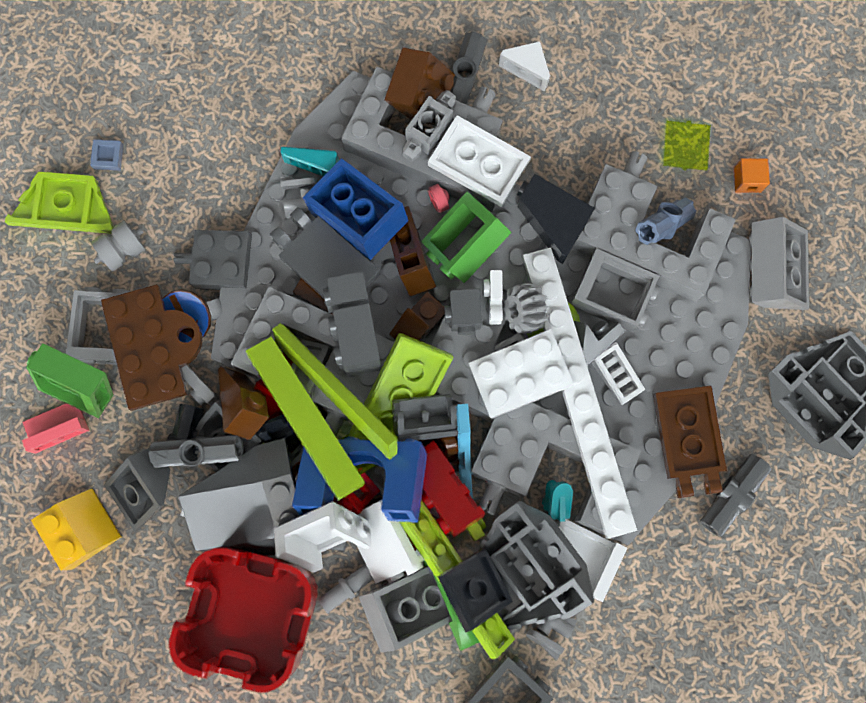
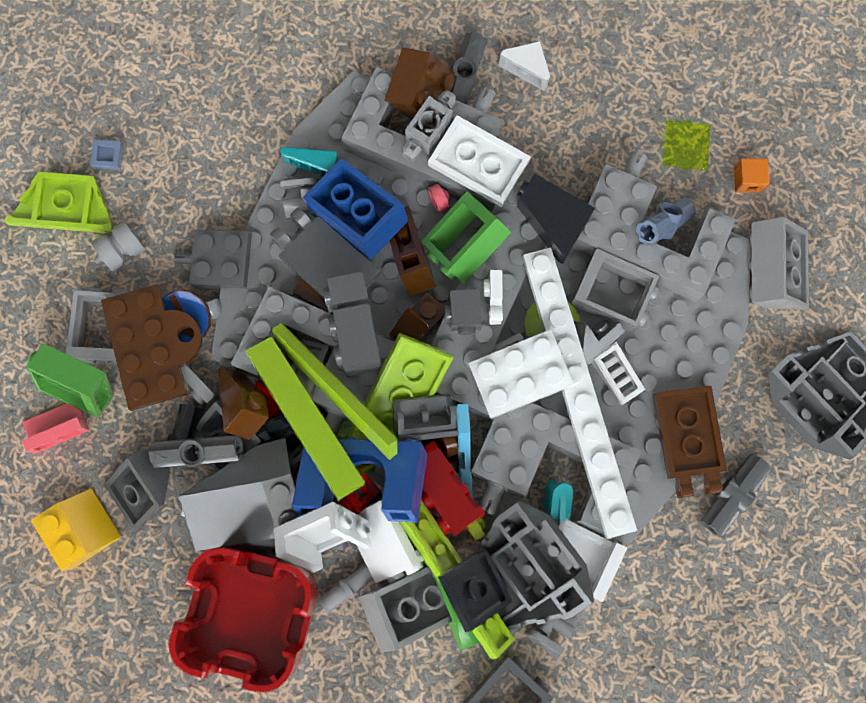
light grey gear [503,283,549,334] -> none

